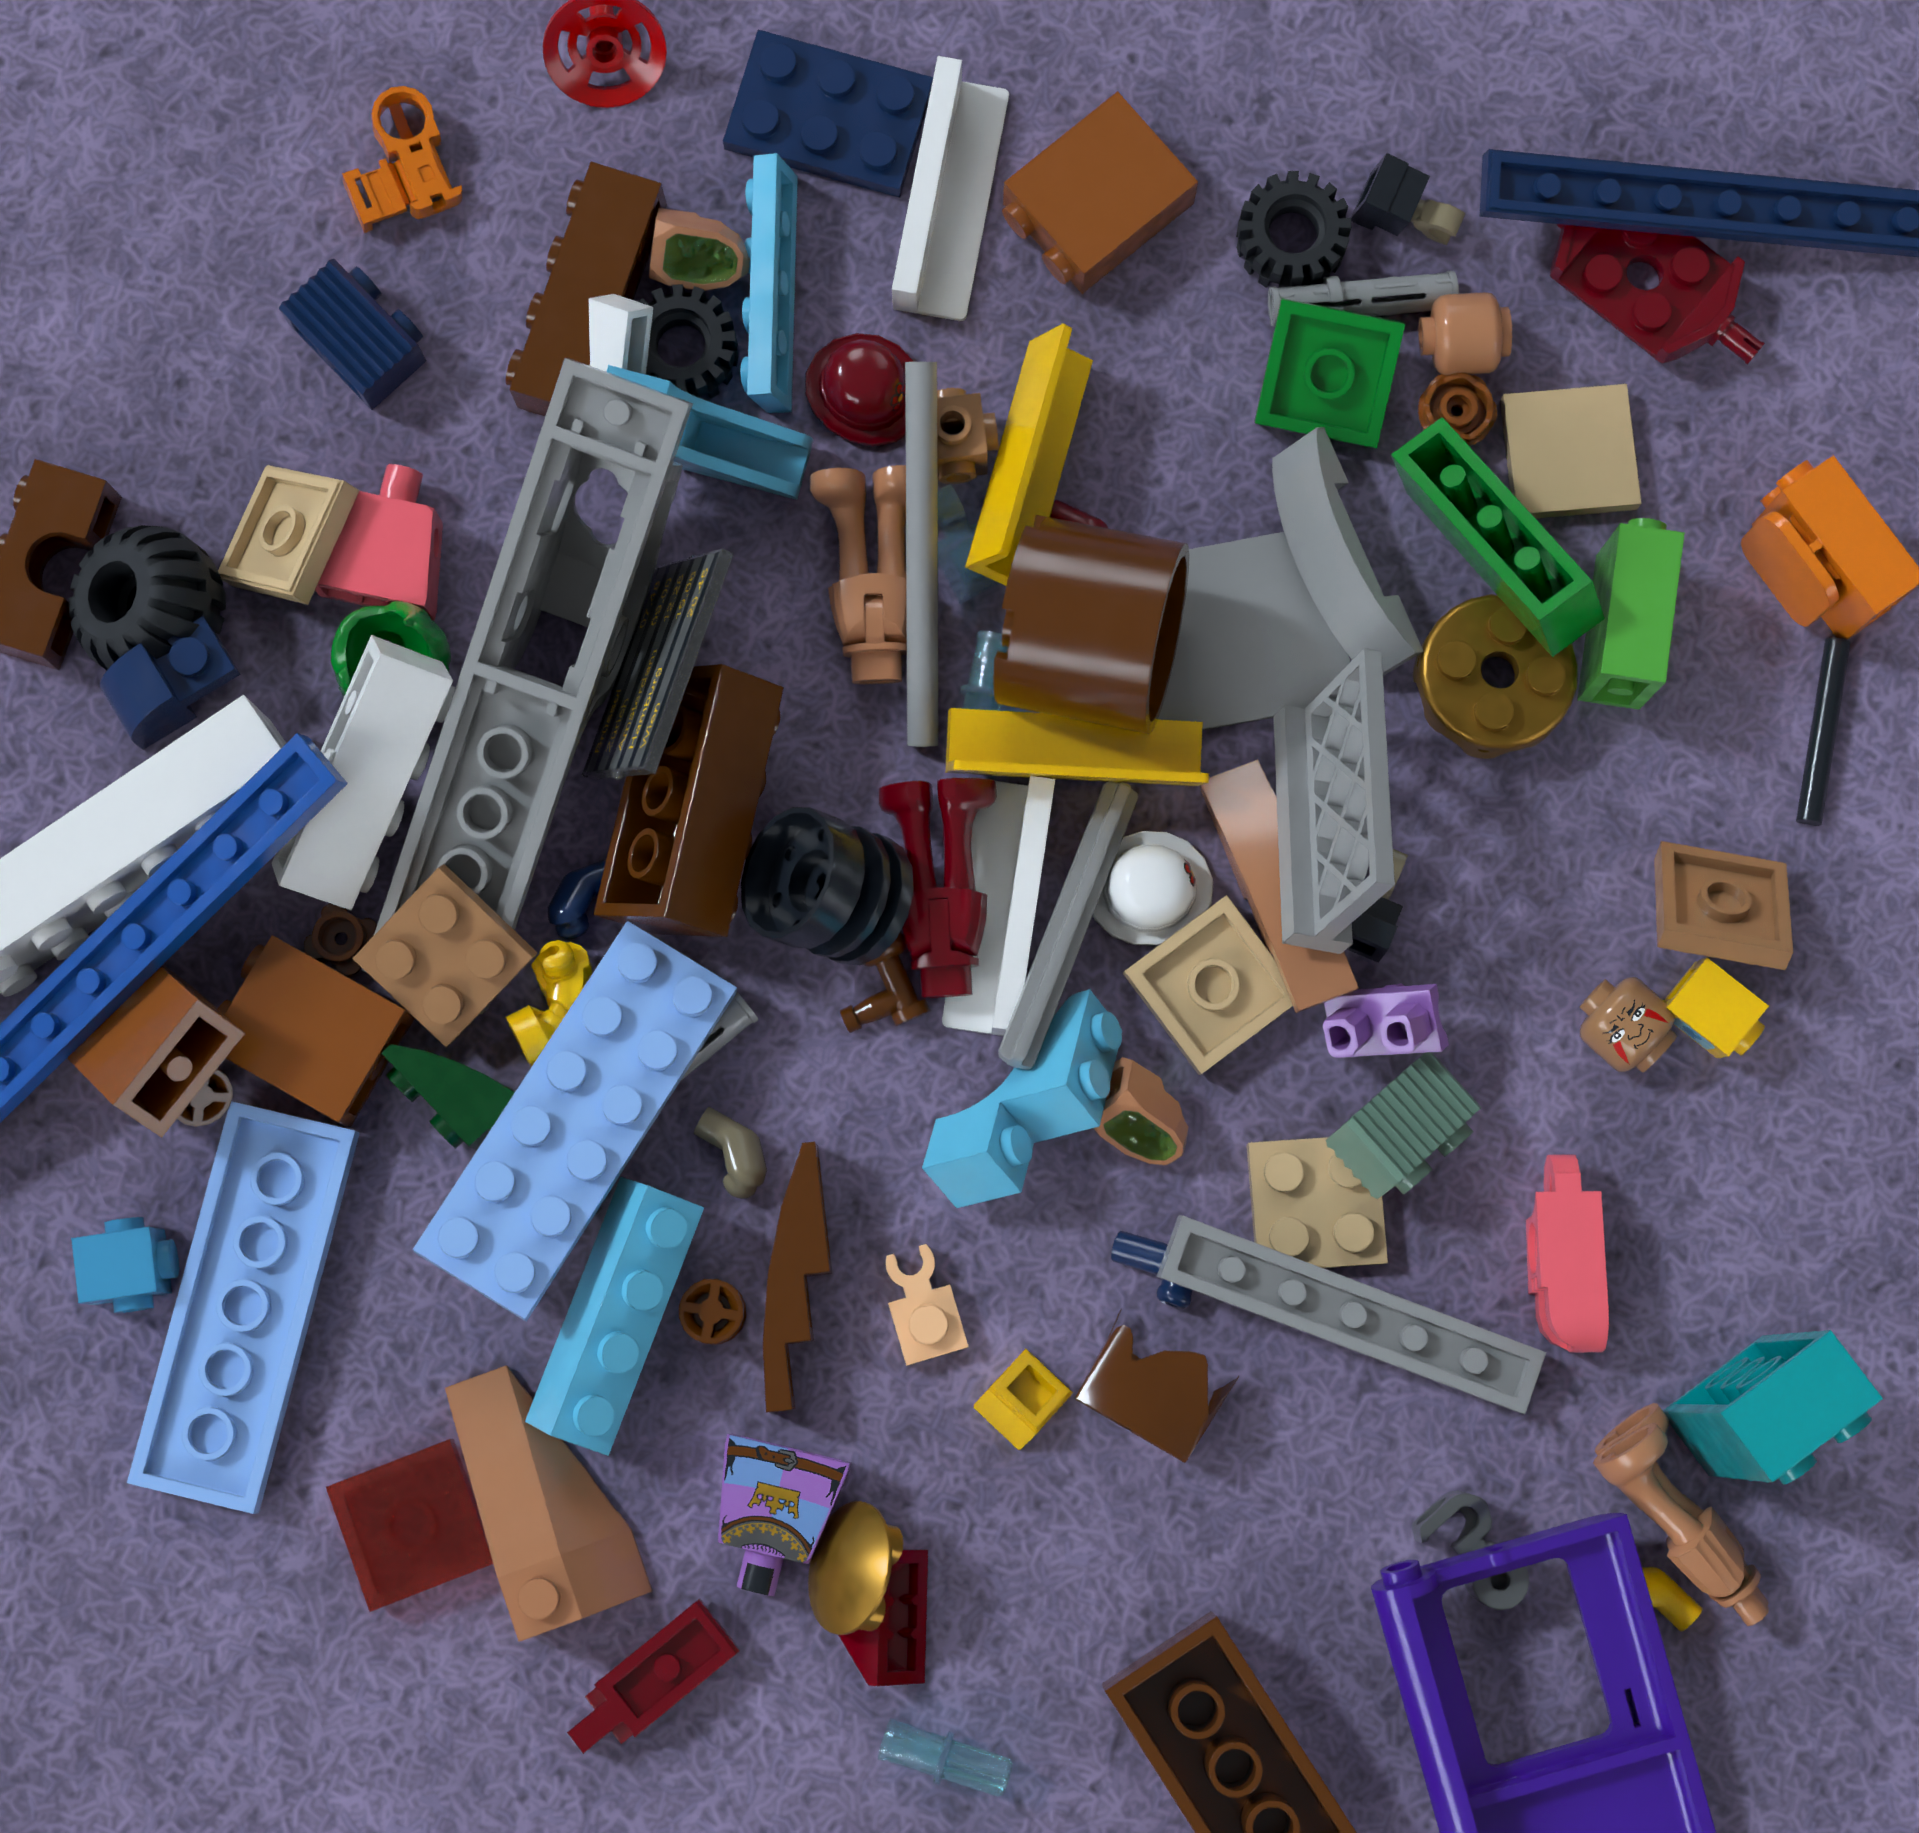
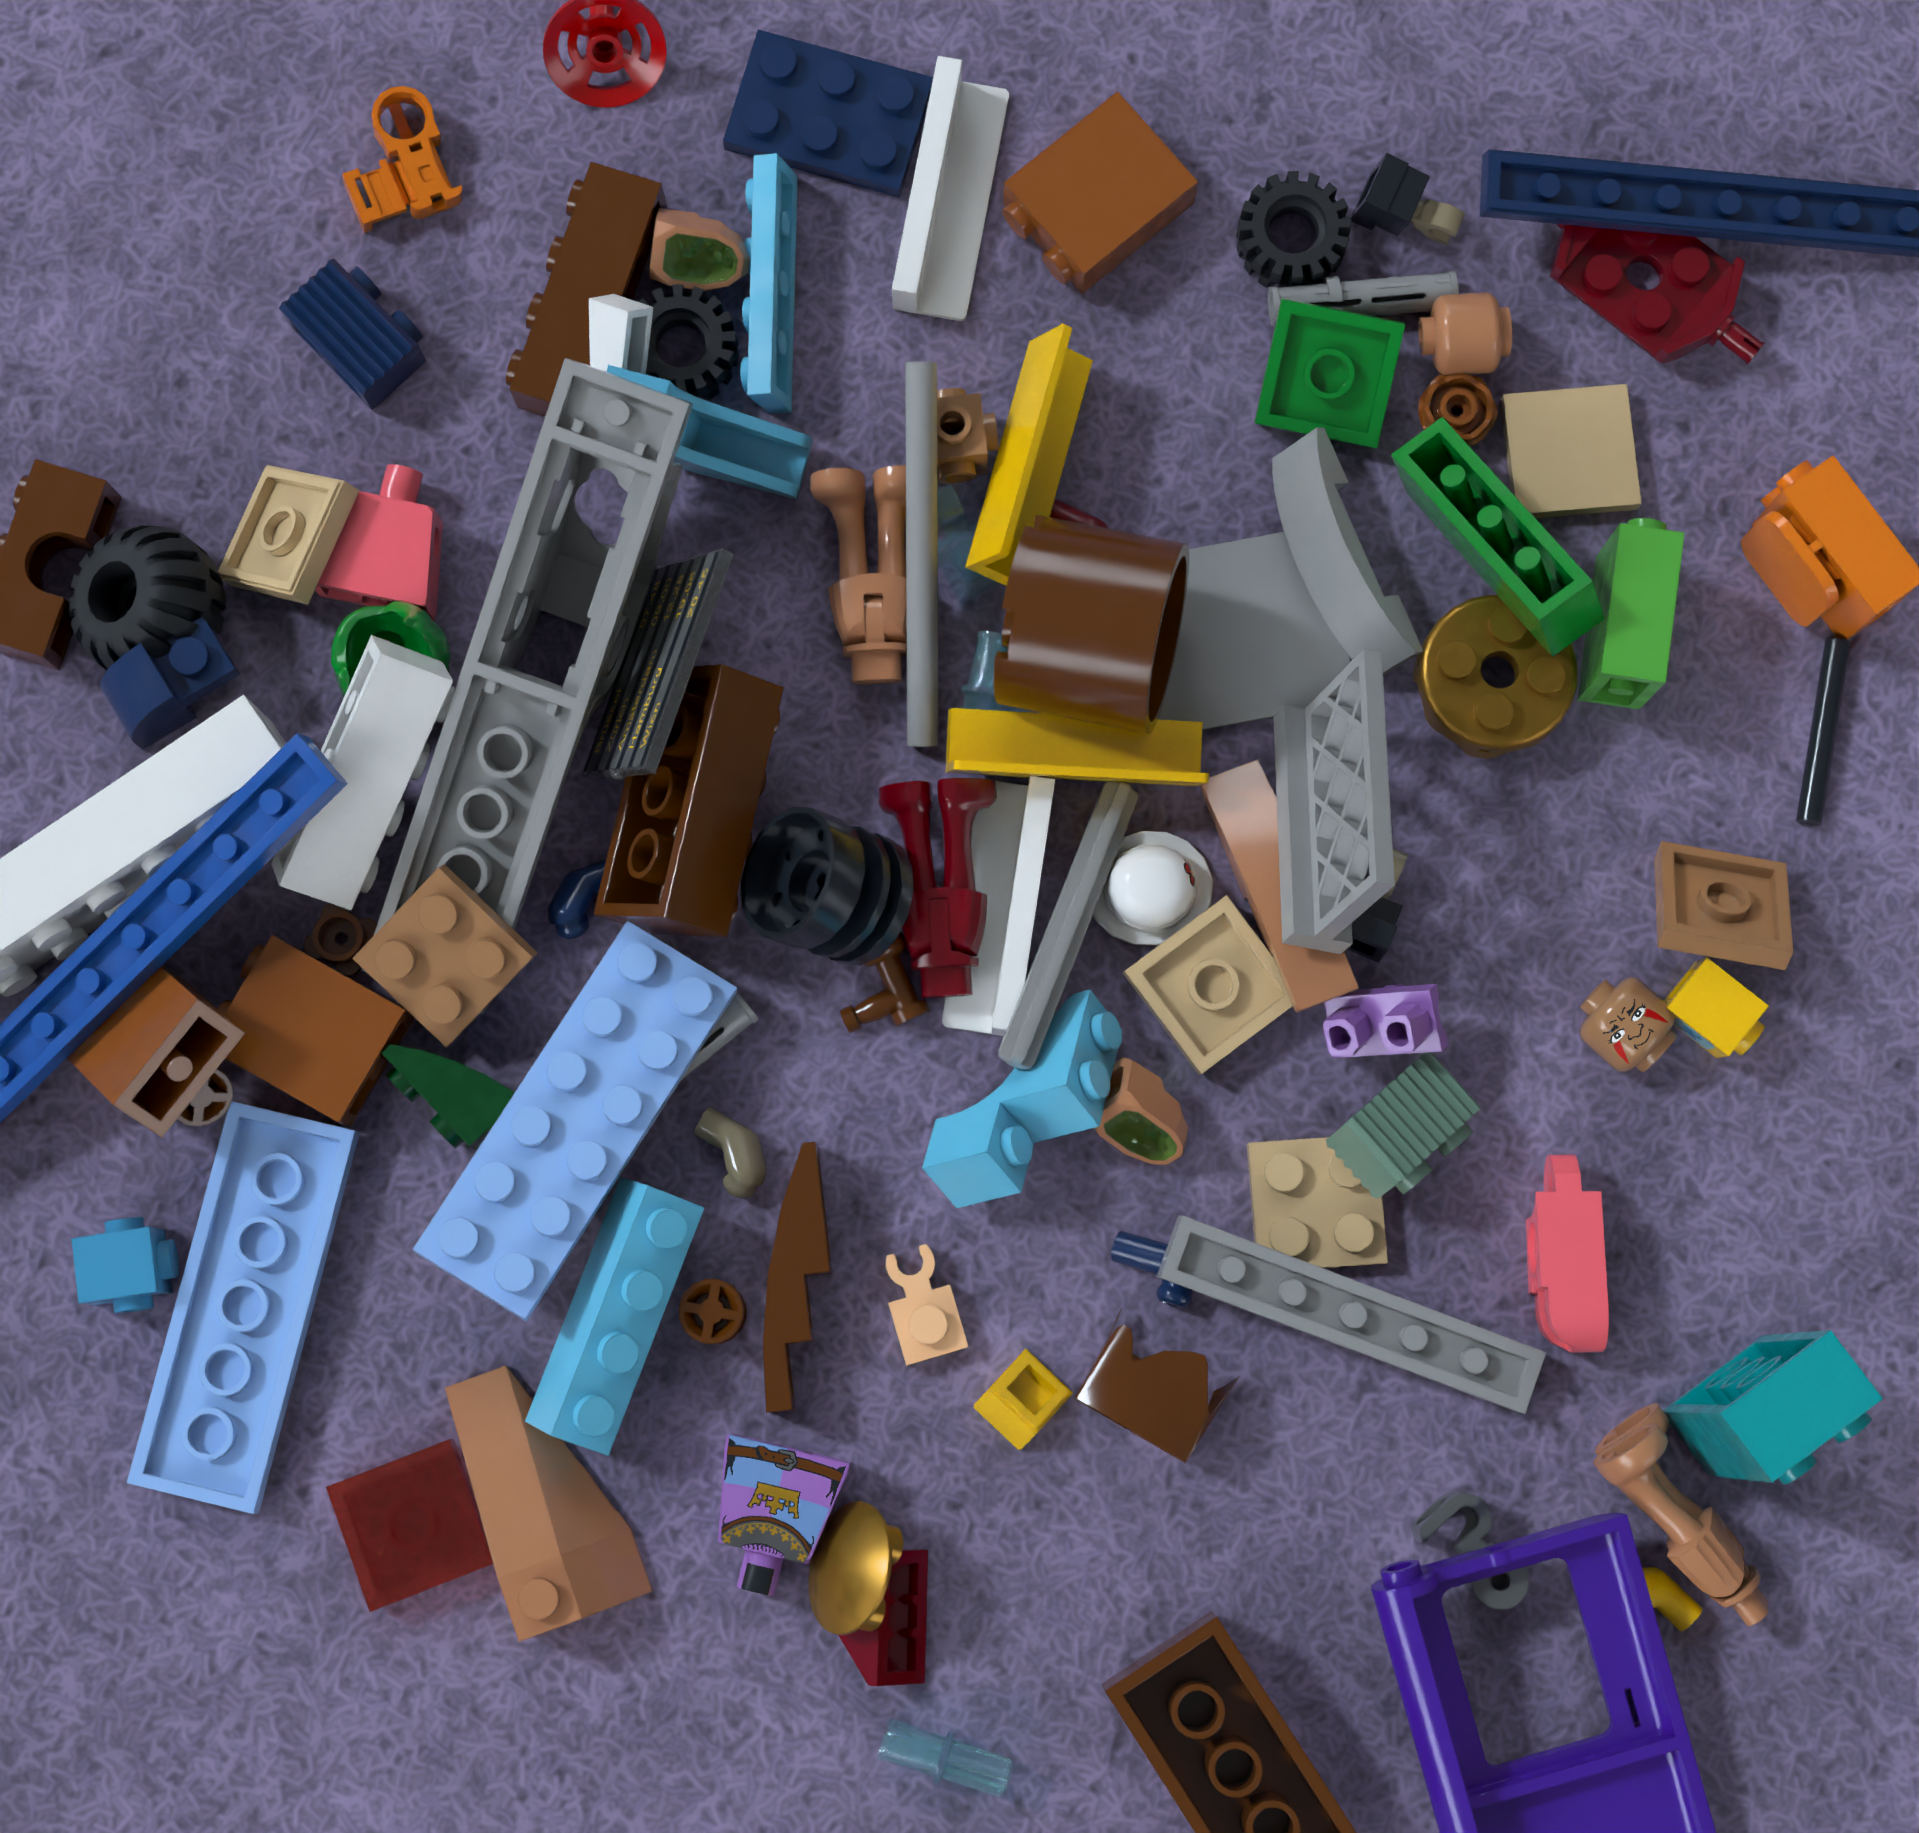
yellow arm [506,940,592,1067] -> none
dark red hinge [567,1599,740,1754] -> none
dark red hat [805,333,914,447] -> none

